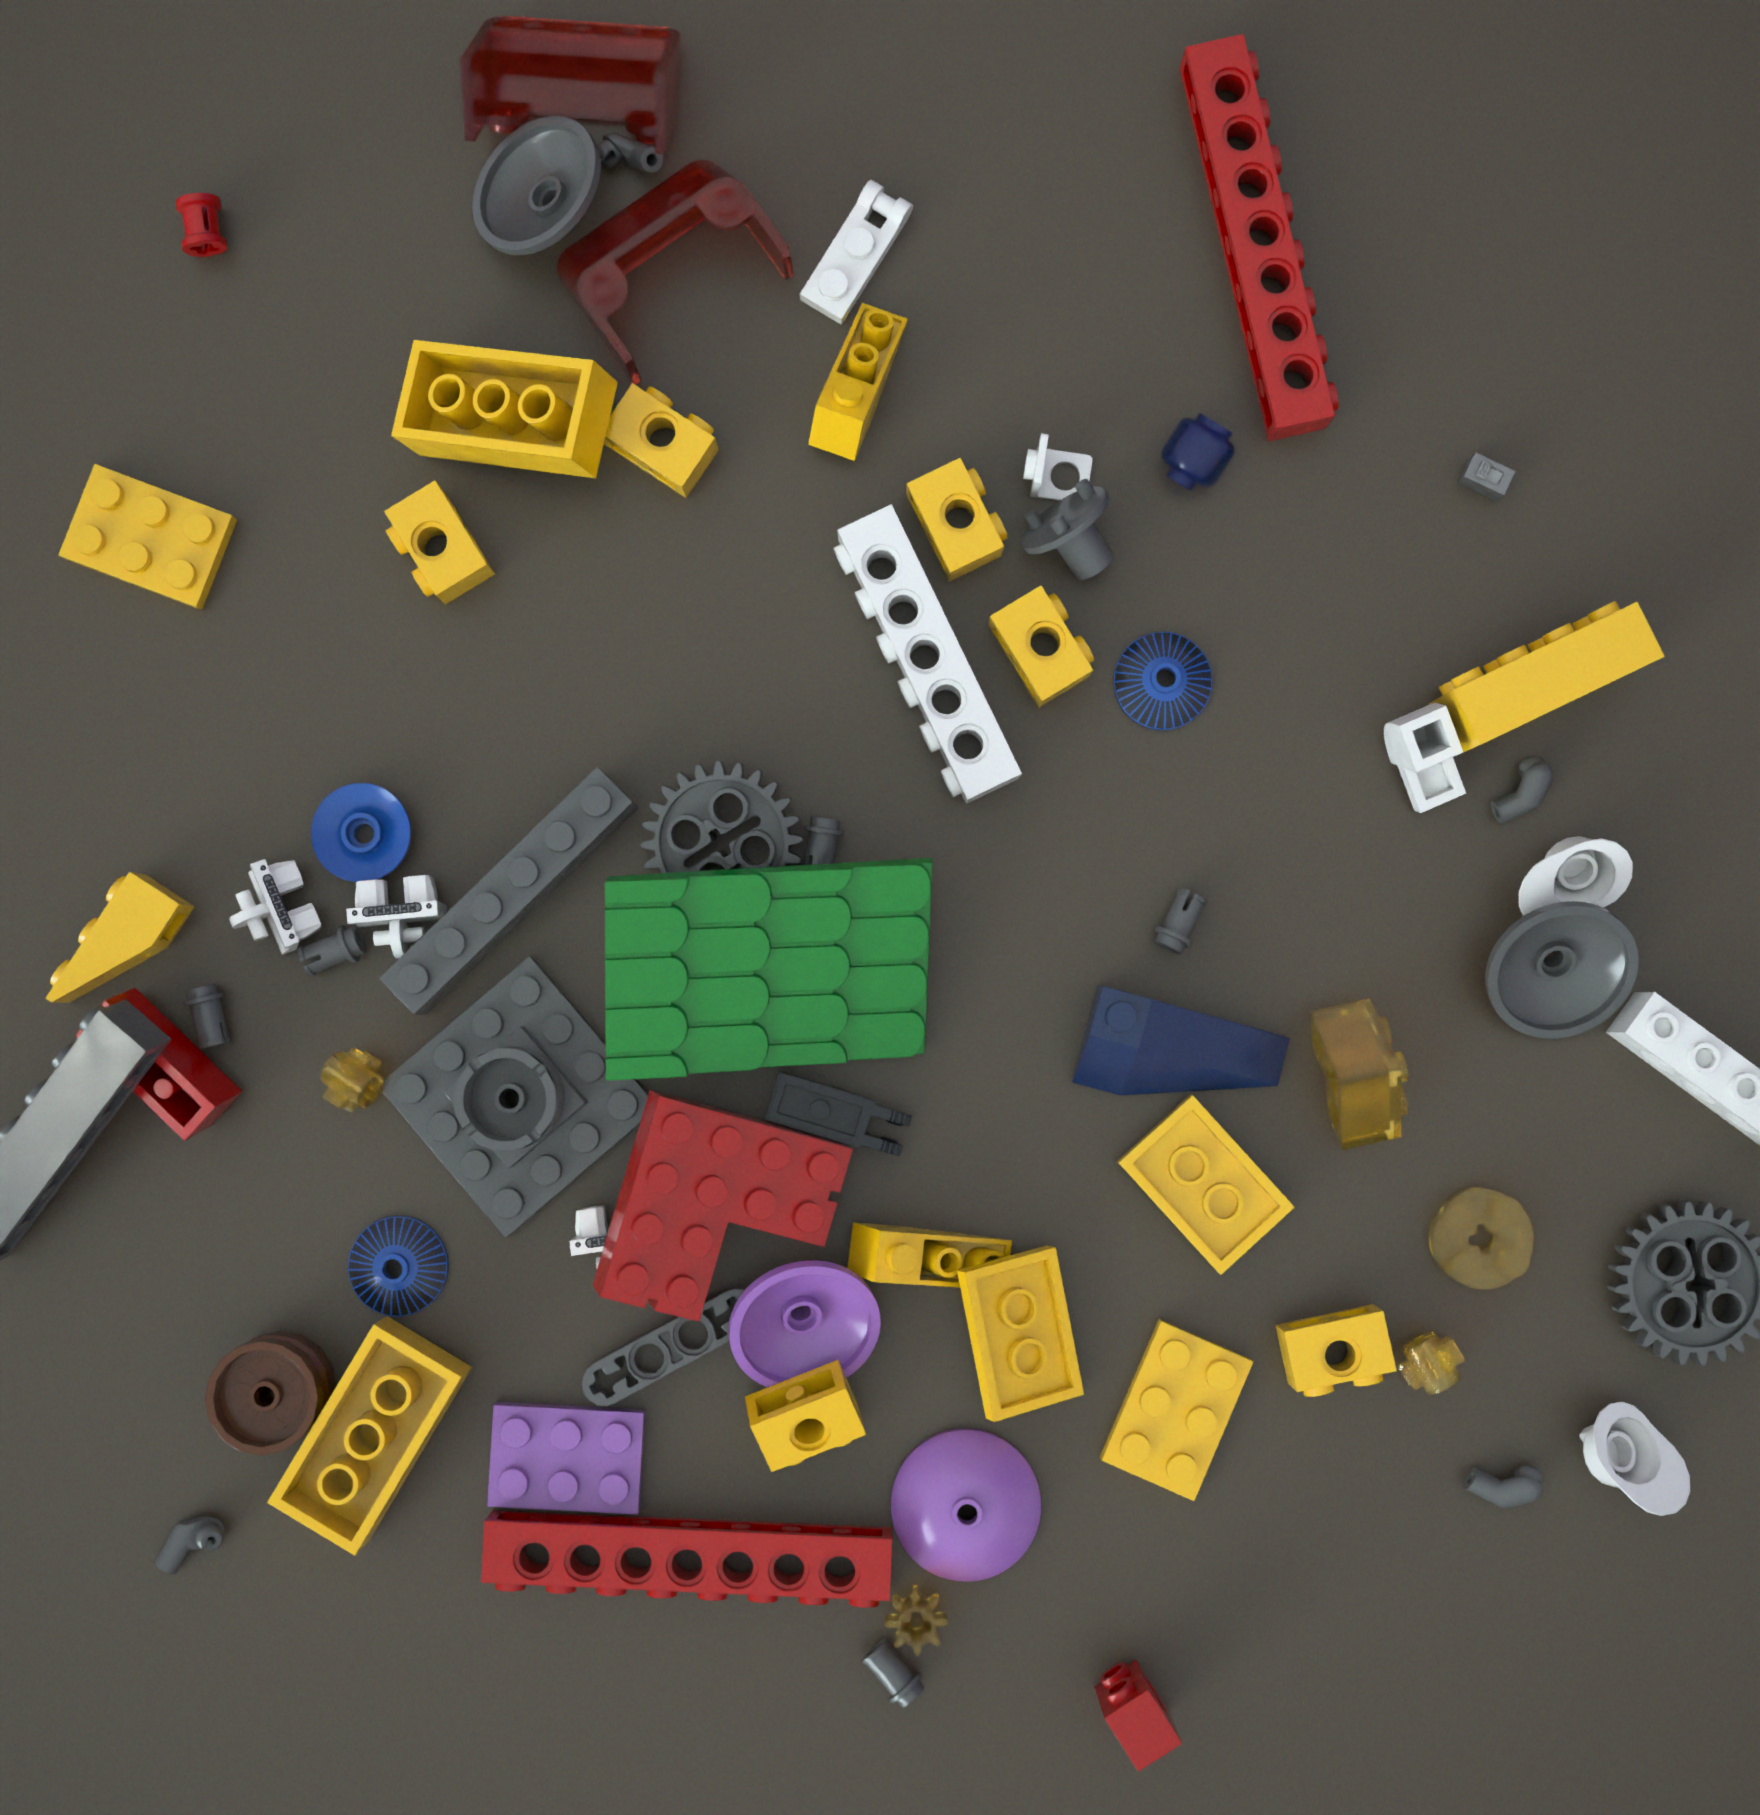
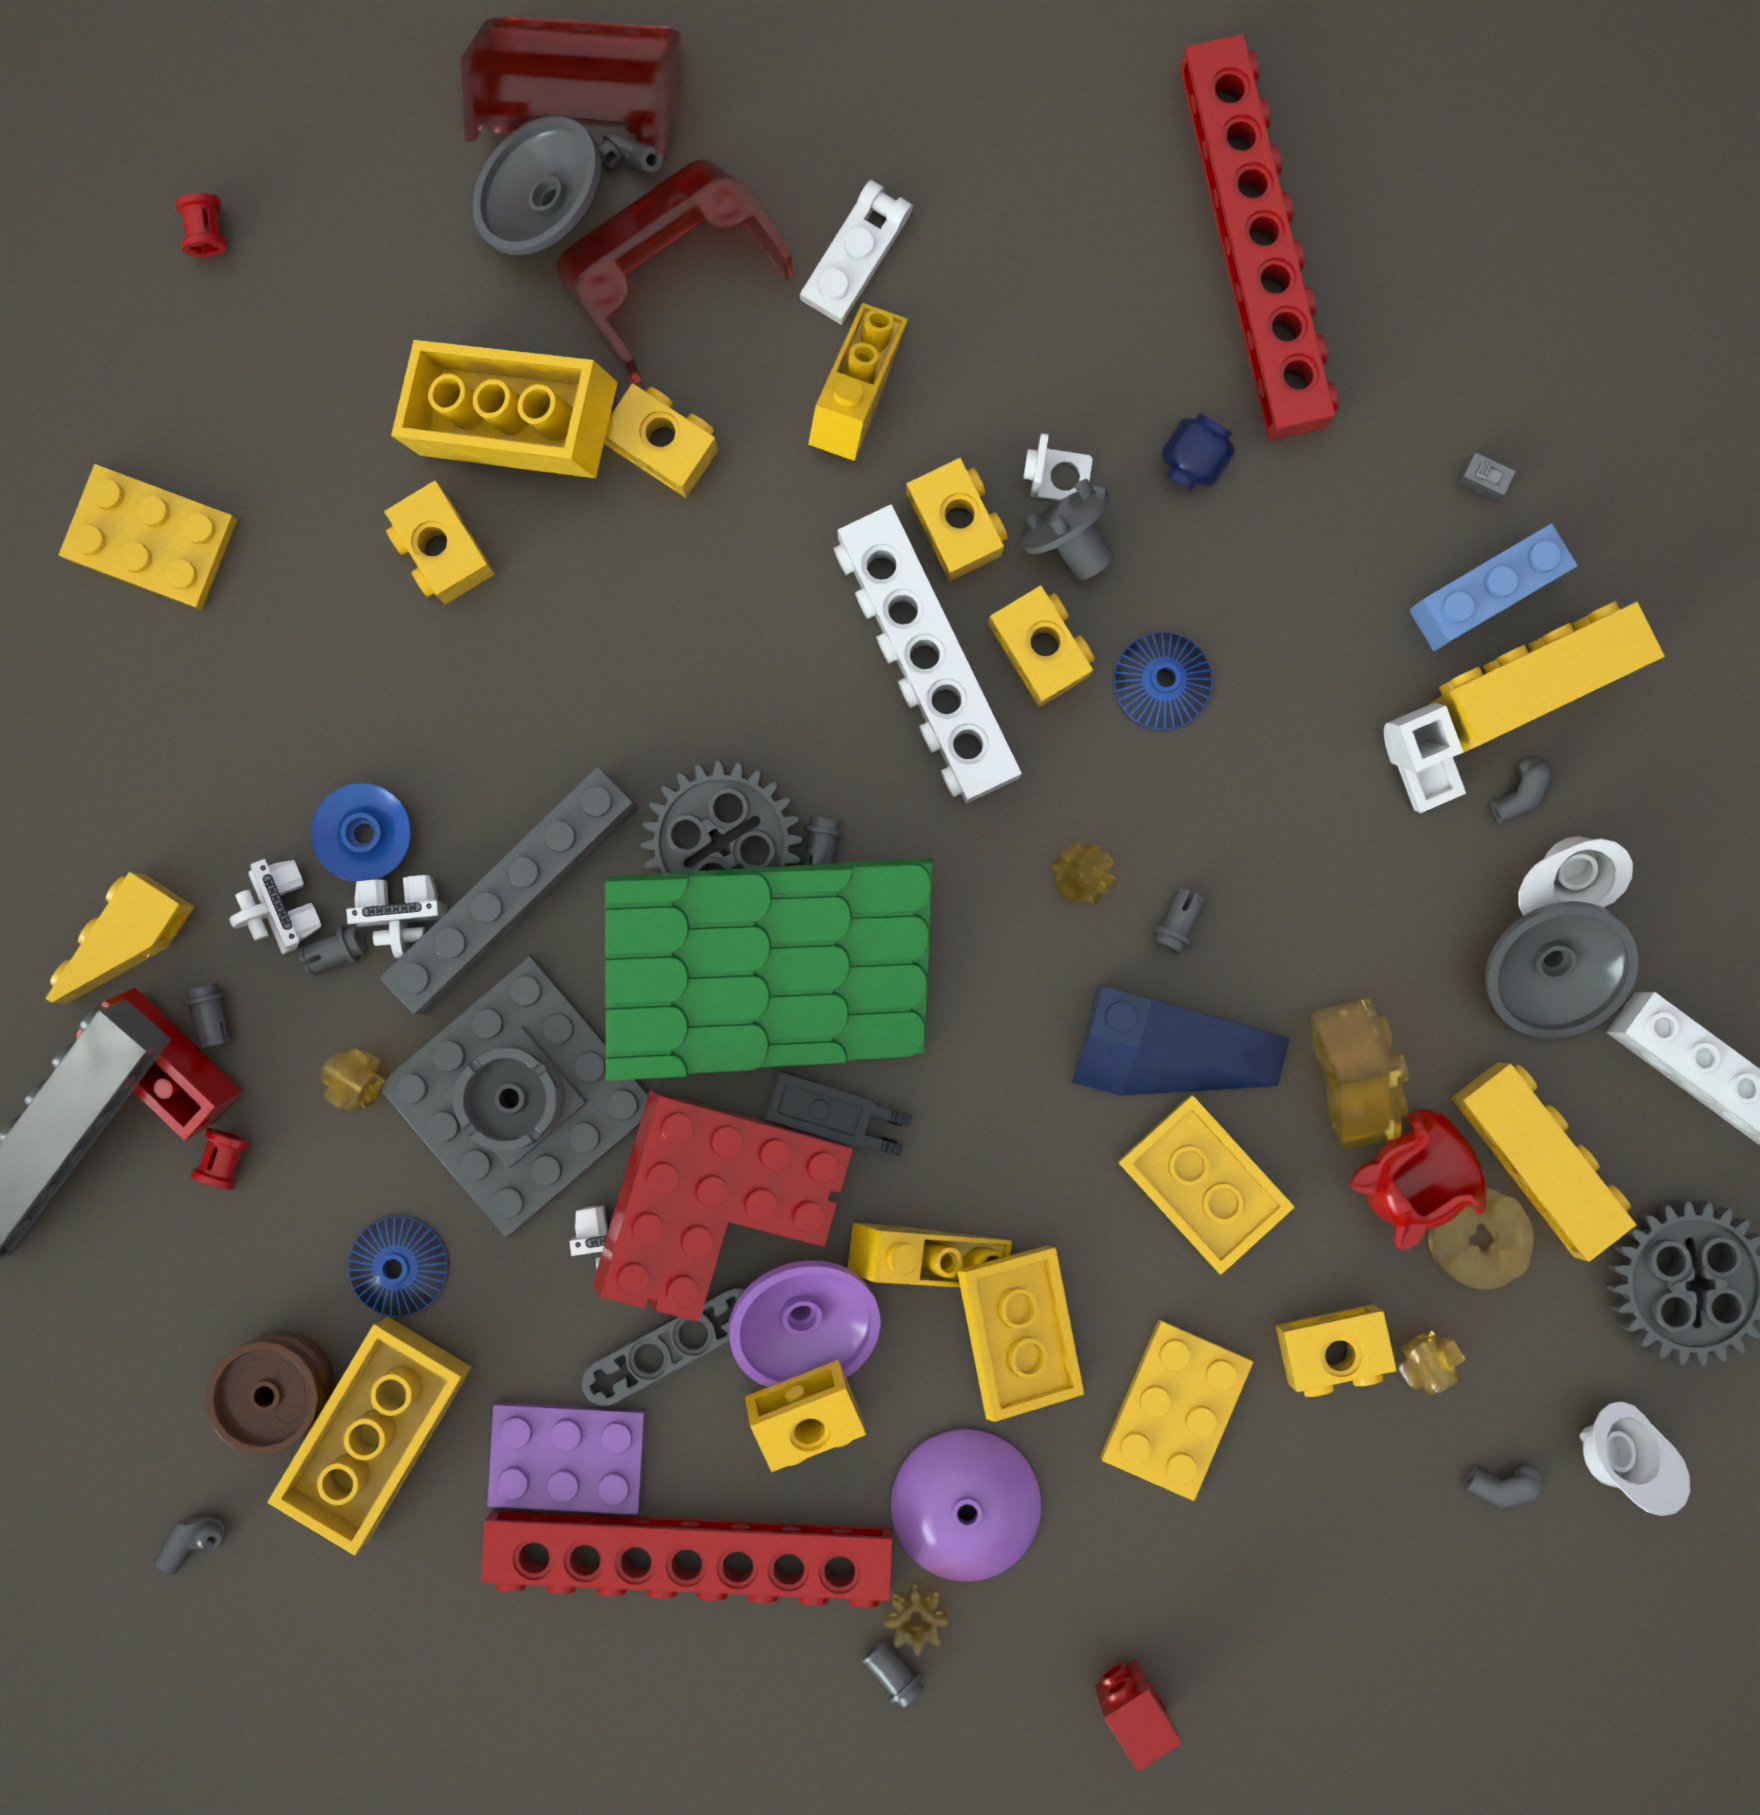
none -> red bush [190,1128,251,1190]
none -> clear yellow gear [1051,841,1117,906]
none -> red hair [1349,1109,1487,1251]
none -> medium blue brick [1409,523,1578,652]
none -> yellow brick [1450,1062,1636,1262]

